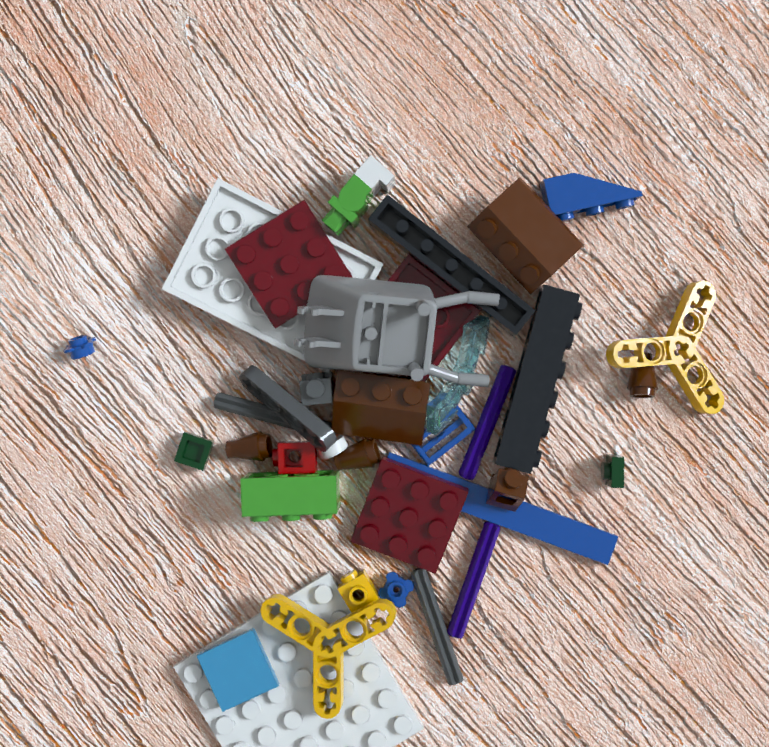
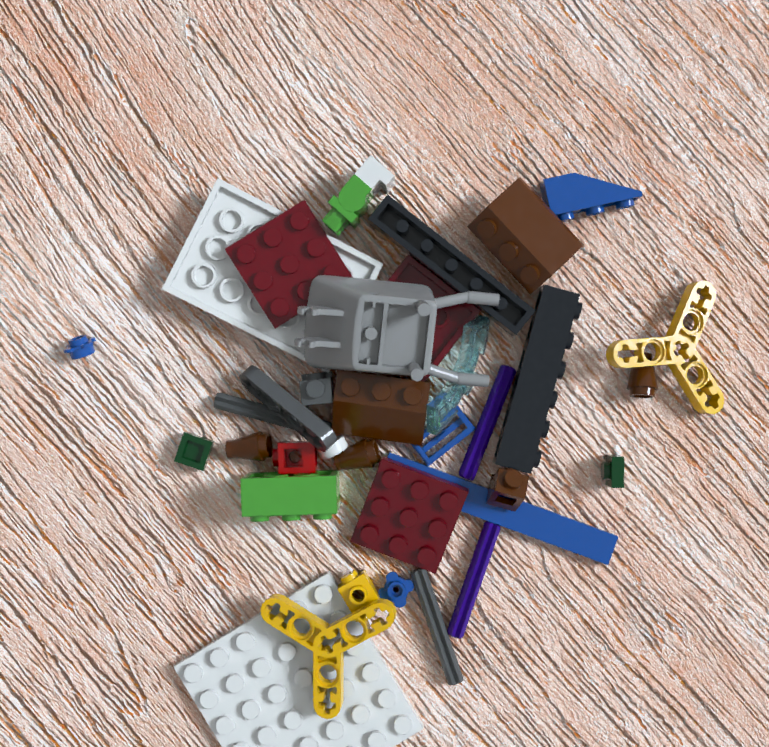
dark azure tile [197,628,280,712] -> none

